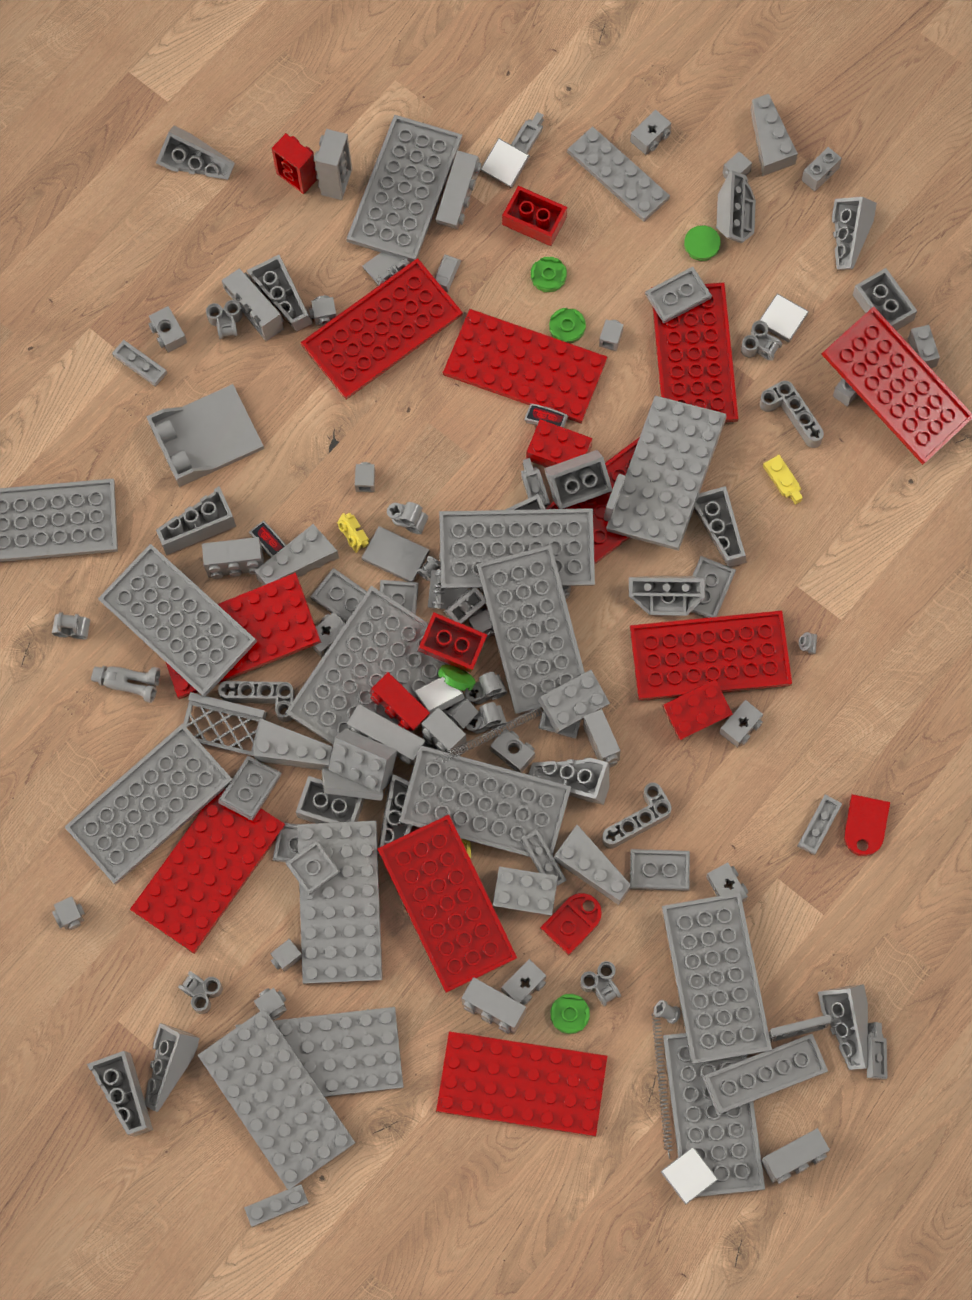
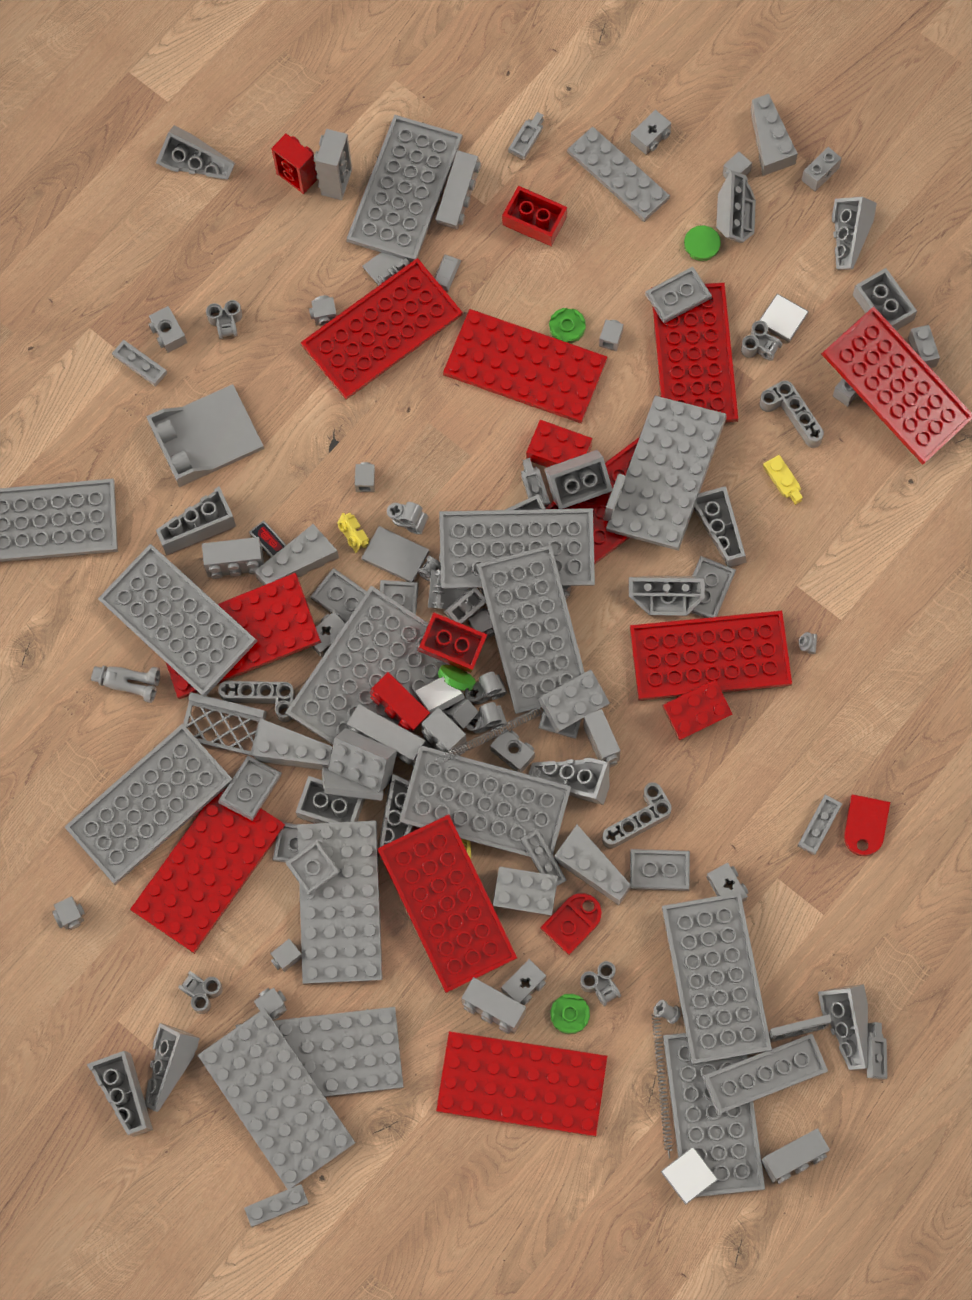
light grey piece [52,612,90,640] -> none
light grey wedge [221,268,284,341] -> none
light grey wedge [246,255,313,332] -> none
white tile [480,138,530,188] -> none
slope [524,404,568,428] -> none
bright green tile [531,257,567,292] -> none
light grey brick [720,700,763,748] -> none

